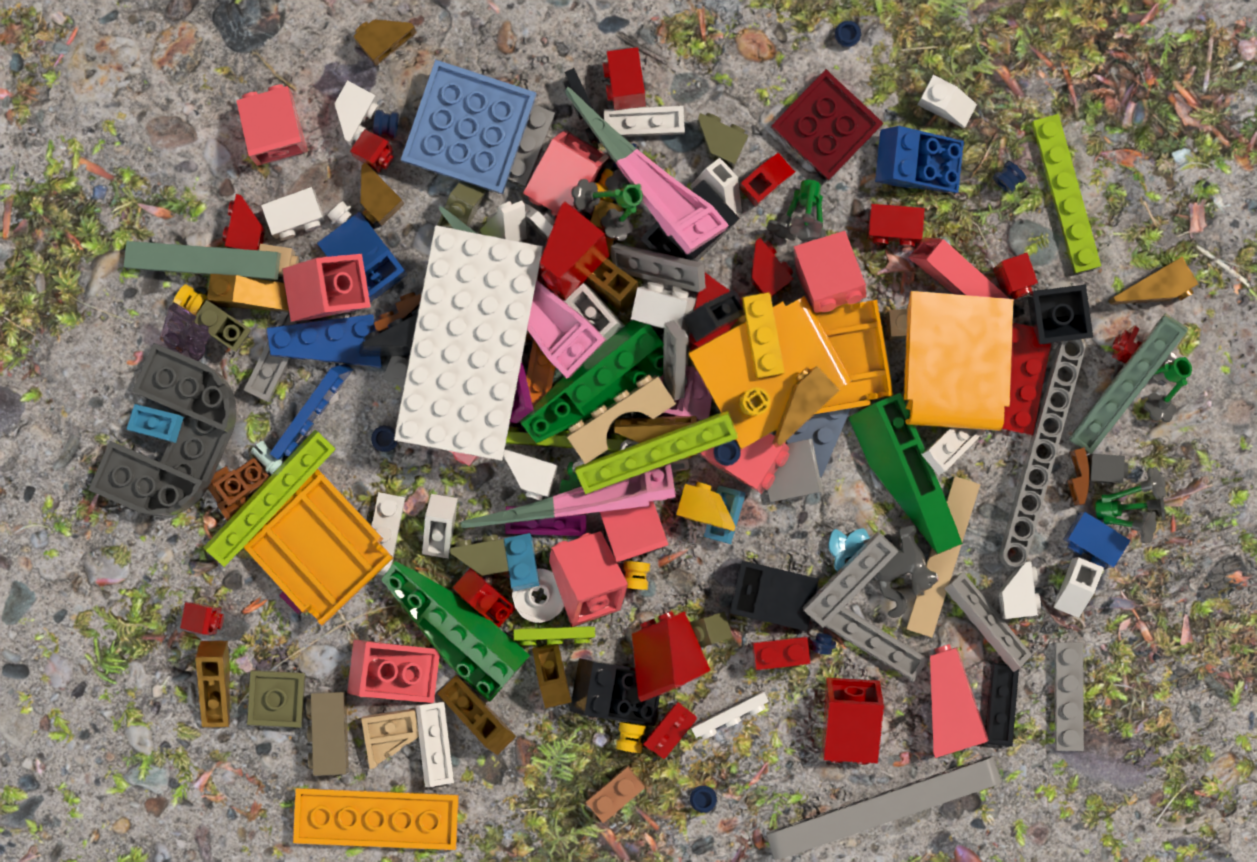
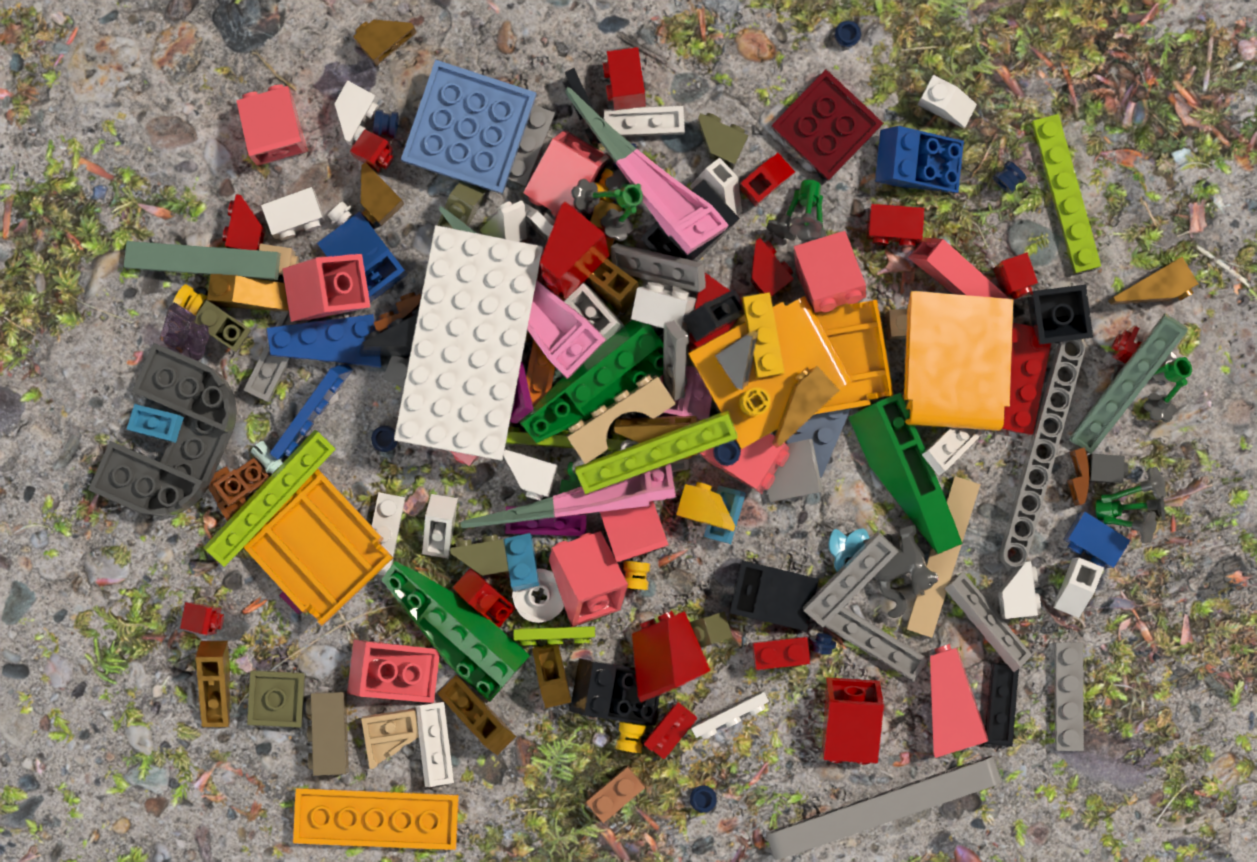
none -> dark grey slope [715,331,758,389]

